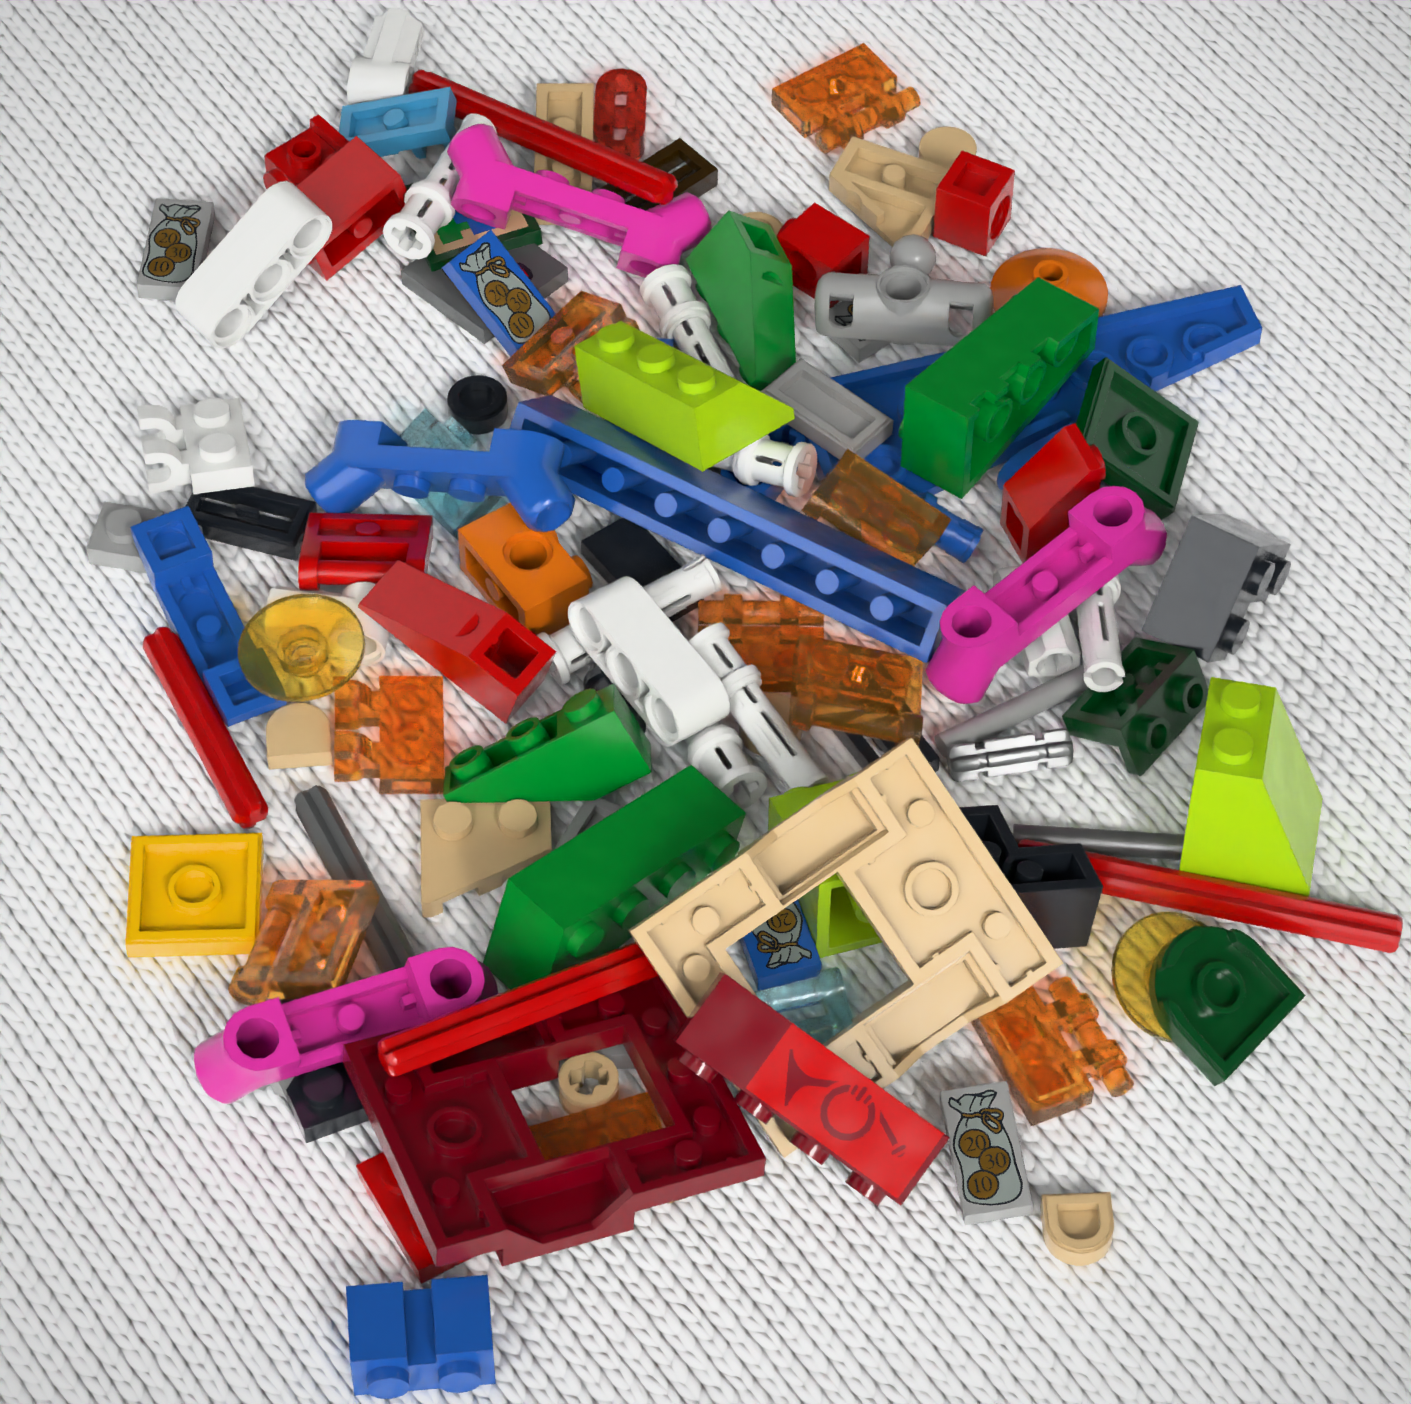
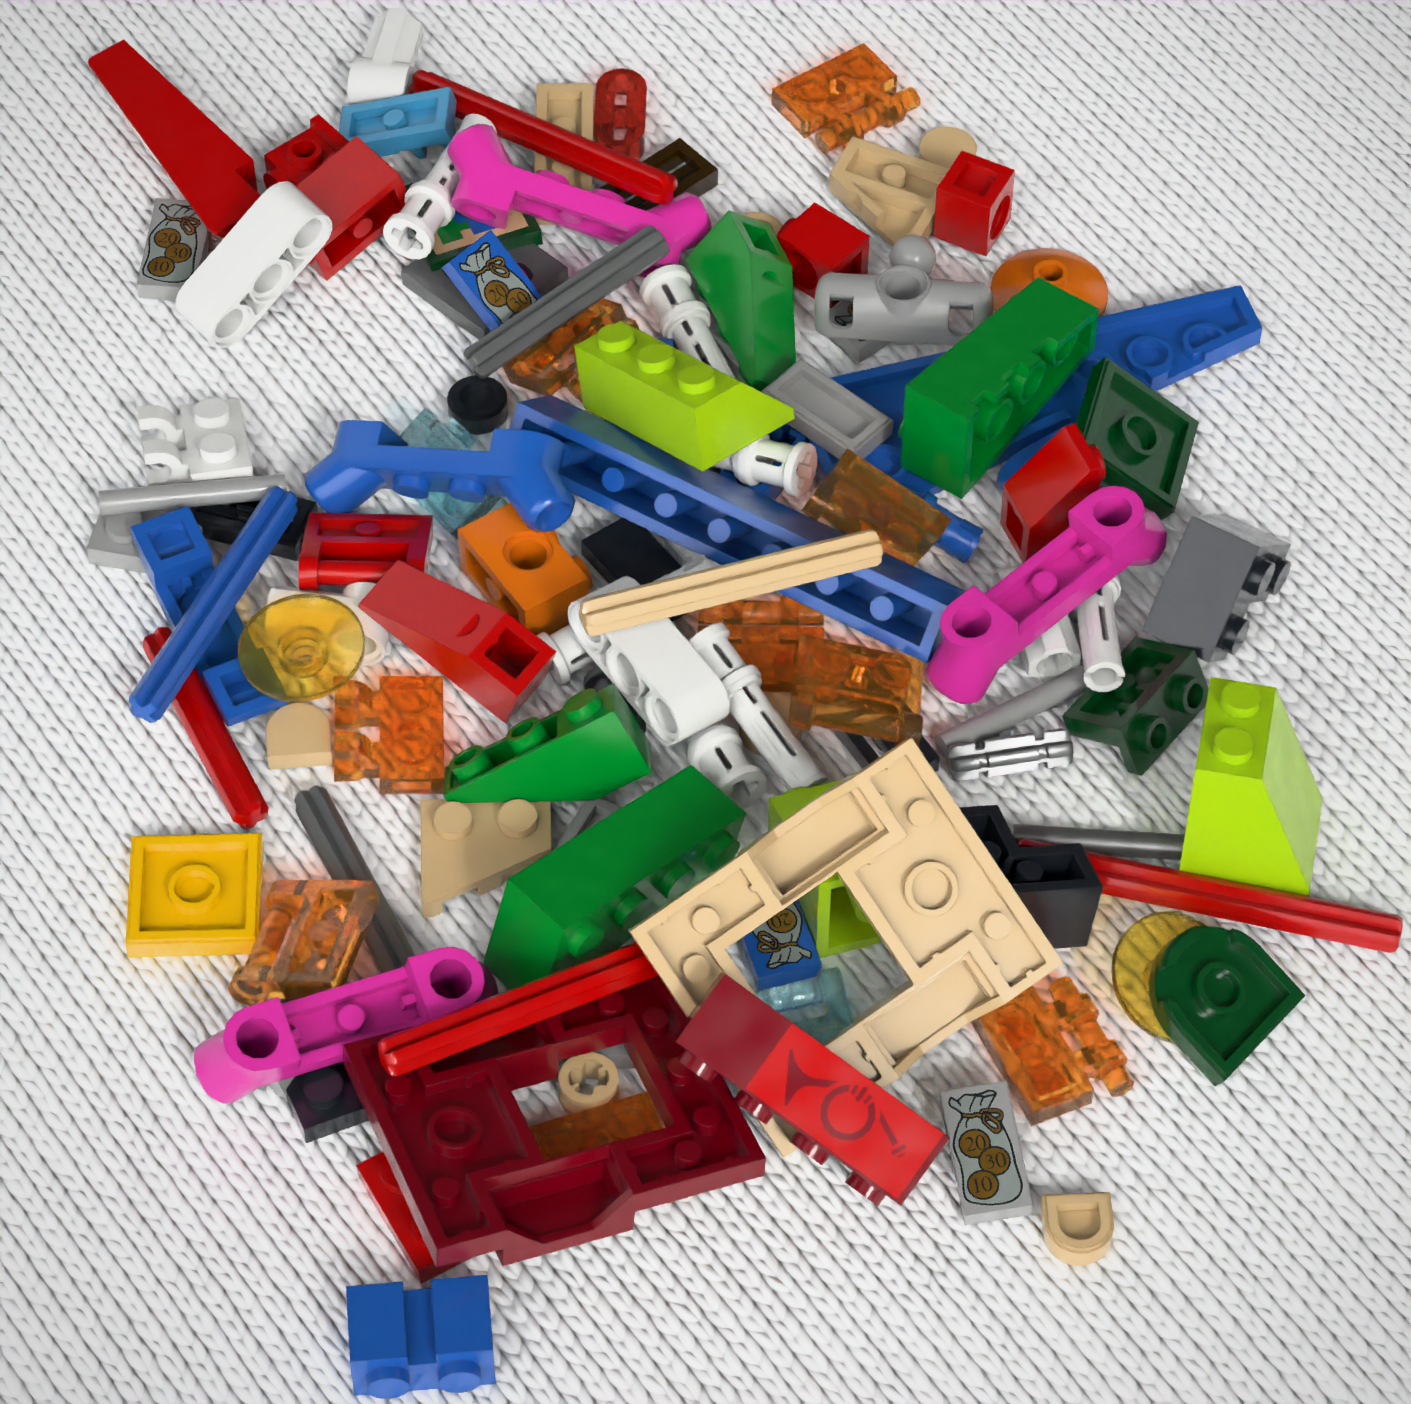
none -> red wedge [88,39,261,238]
none -> light grey bar [98,474,287,516]
none -> blue axle [129,486,298,723]
none -> dark grey axle [463,225,669,379]
none -> tan axle [579,529,884,636]

